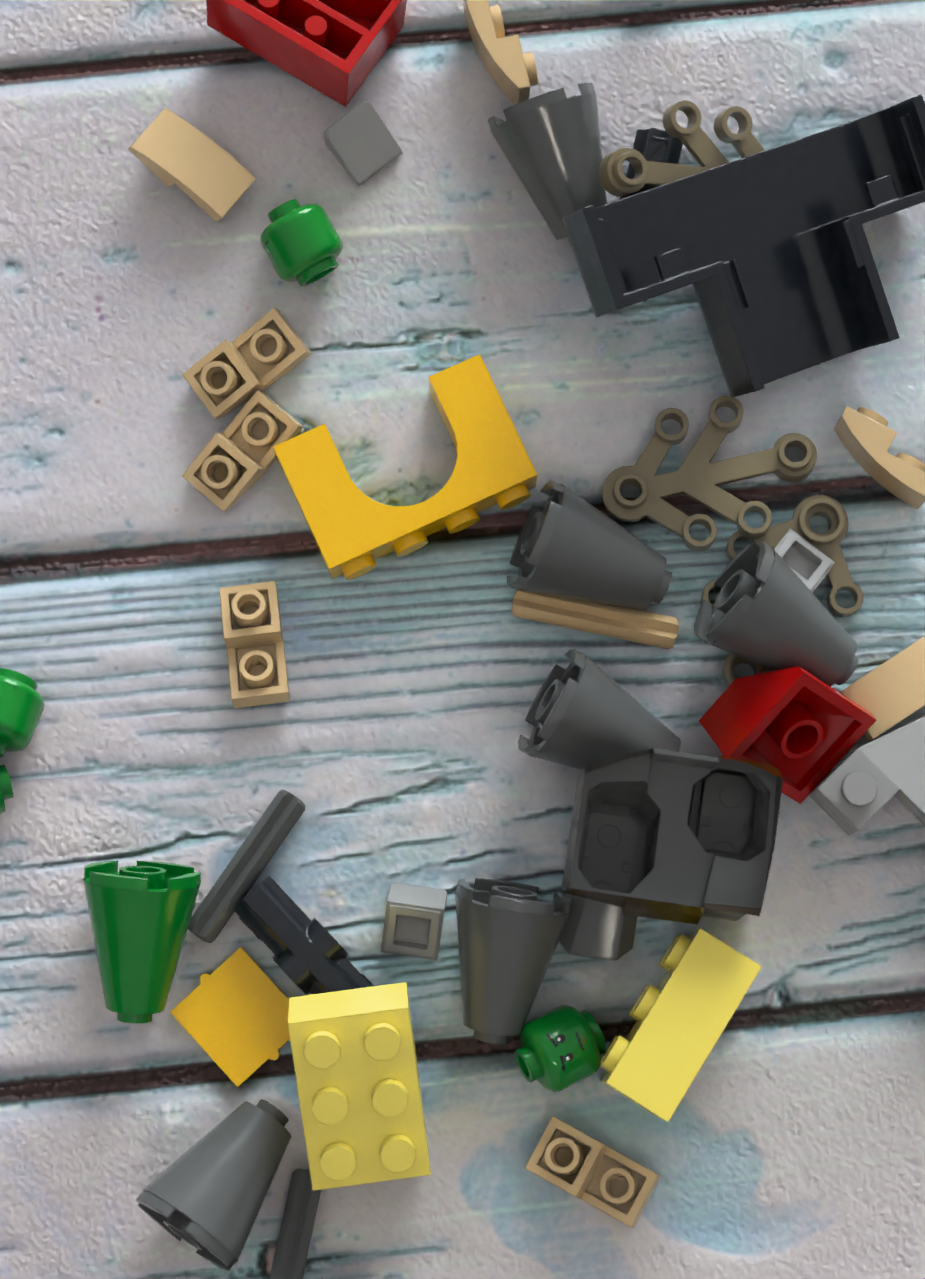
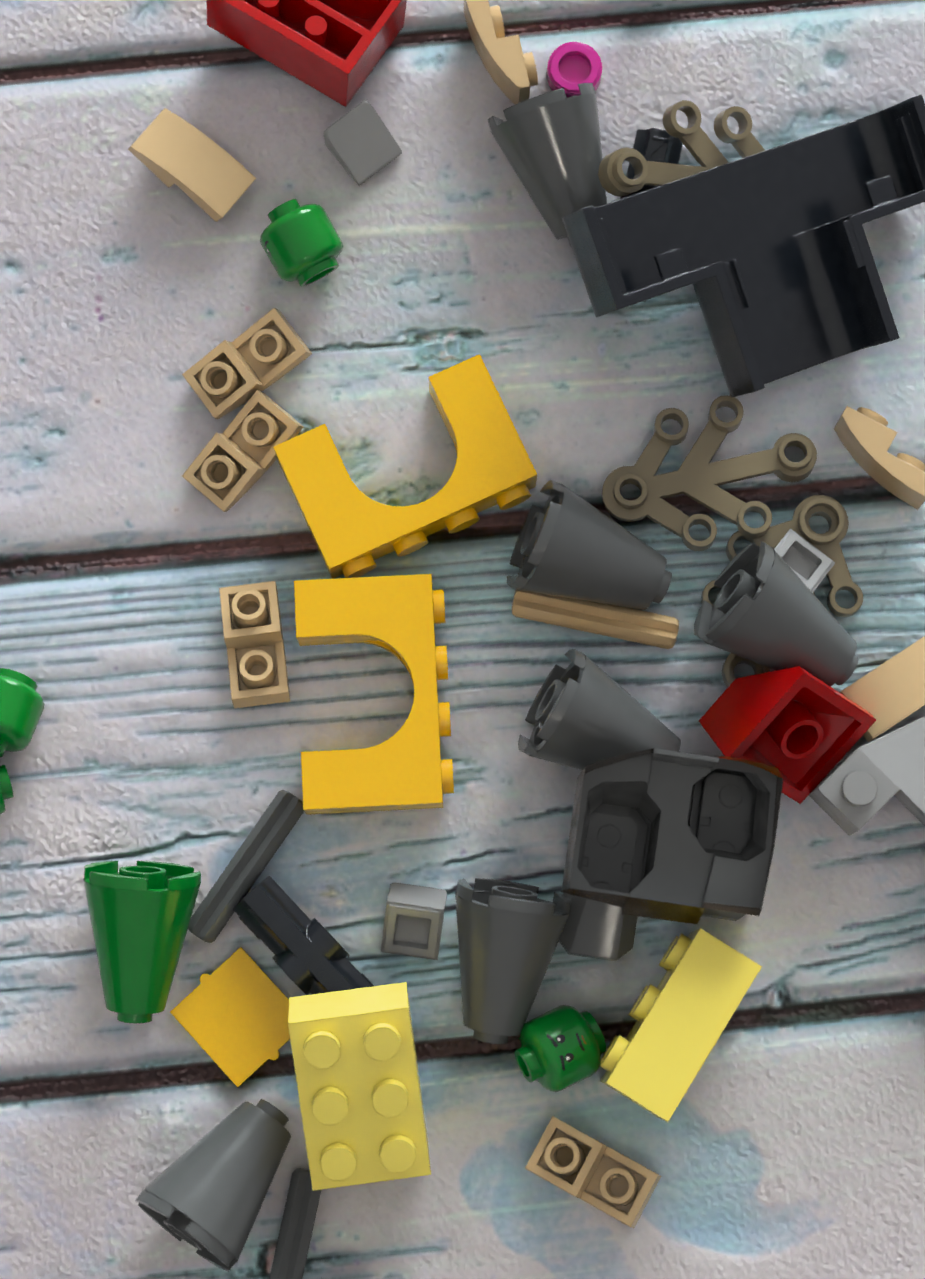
none -> yellow arch [294,574,454,815]
none -> dark pink tile [547,42,602,98]

